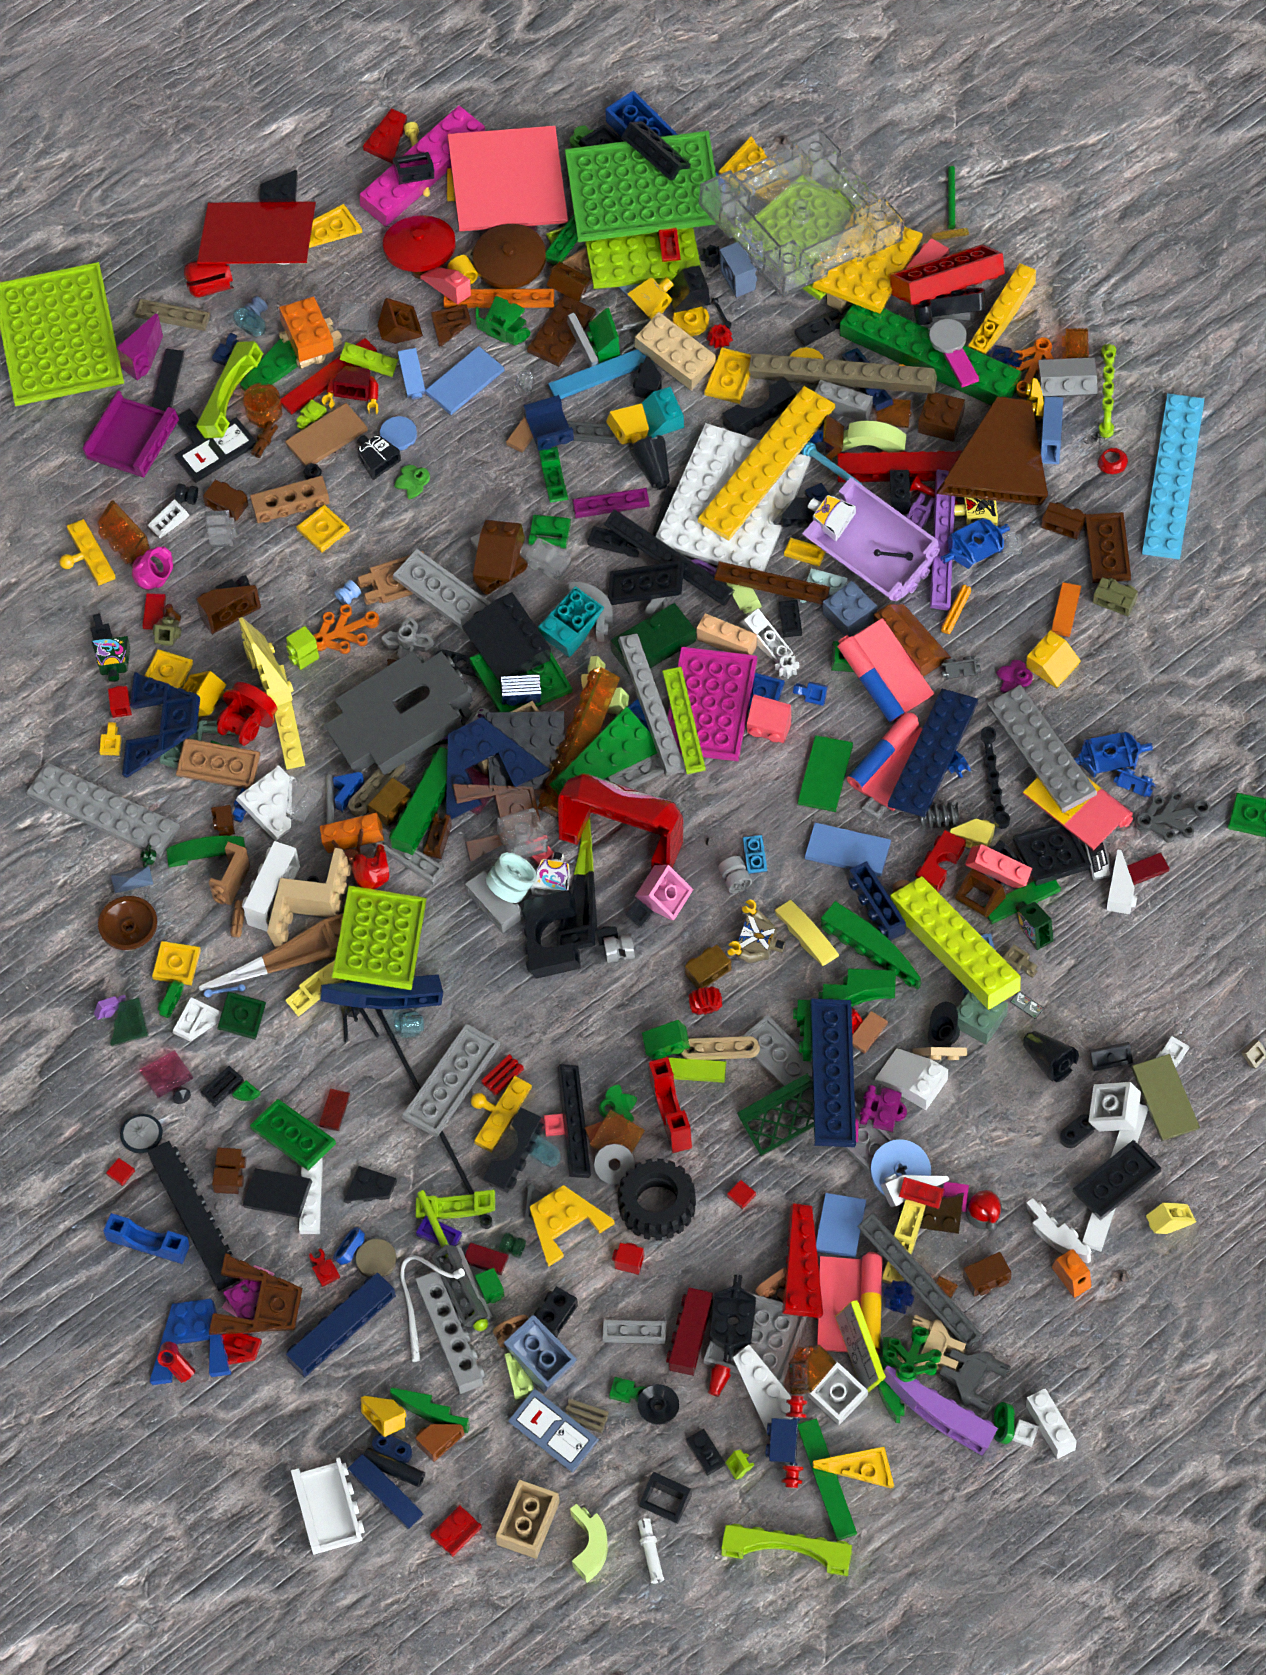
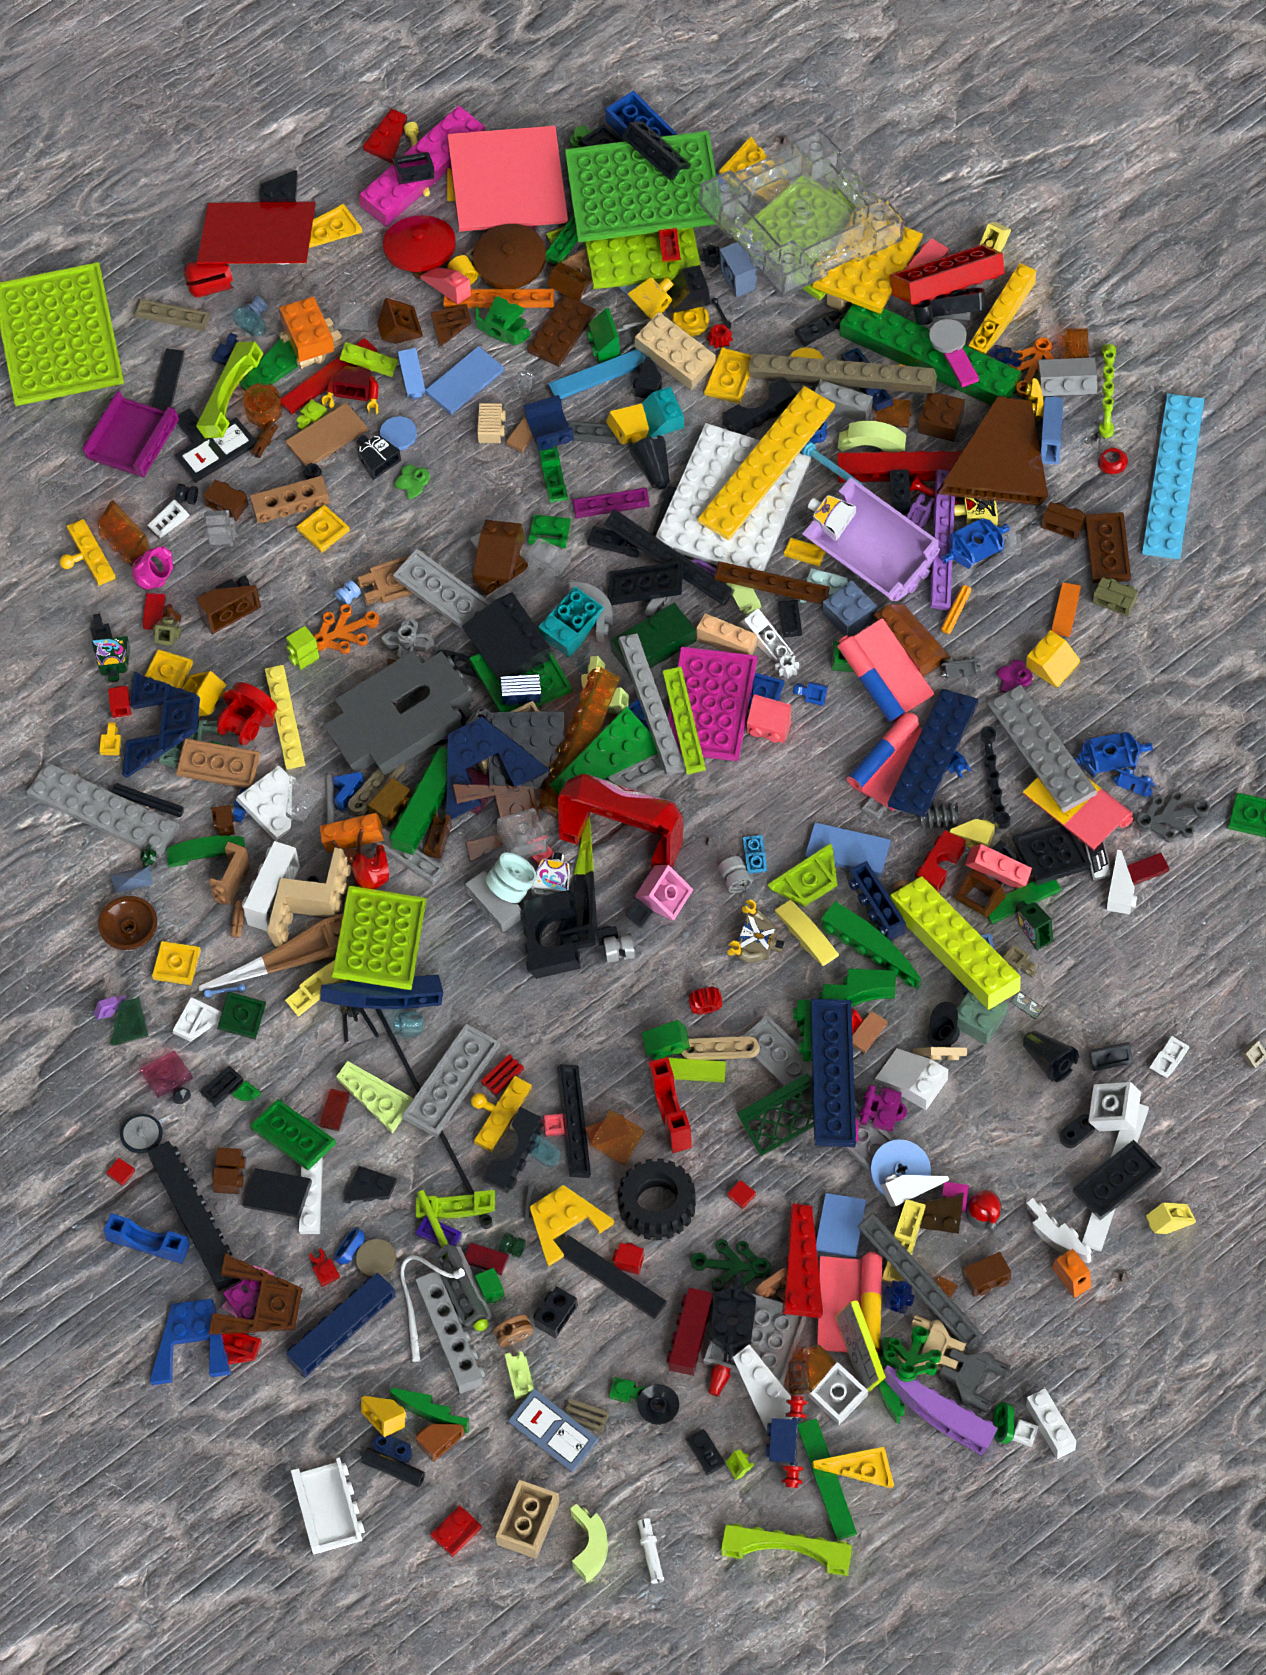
magenta slope [117,313,163,381] -> none
red piece [157,1342,196,1383] -> none
green plate [158,980,184,1018] -> none
light yellow wedge [239,617,294,706] -> none
dark blue slope [347,1454,424,1529] -> none
sand blue slope [504,1315,577,1393] -> none
light grey tile [567,313,598,367] -> none
light grey tile [594,1144,635,1185] -> none
green plate [598,1085,637,1124] -> none
light grey plate [603,1320,666,1344] -> none
black tile [639,1472,692,1524] -> none
pearl gold brick [685,944,732,989] -> none
black slope [773,497,815,528] -> none
green tile [798,735,853,812] -> none
dark blue plate [805,482,830,503] -> none
reddish brown panel [823,415,844,460] -> none
black hinge [874,549,913,561] -> none
red plate [899,1177,945,1209] -> none
clear yellow tile [930,228,969,241] -> none
green bar [948,166,955,229] -> none
olive tile [1131,1054,1200,1142] -> none
none -> black axle [112,783,184,817]
none -> yellowish green wing [336,1061,414,1133]
none -> tan brick [478,403,506,444]
none -> black tile [558,1234,667,1319]
none -> dark green plant [691,1239,771,1291]
none -> lime wing [767,843,838,907]
none -> light yellow slope [979,222,1011,252]

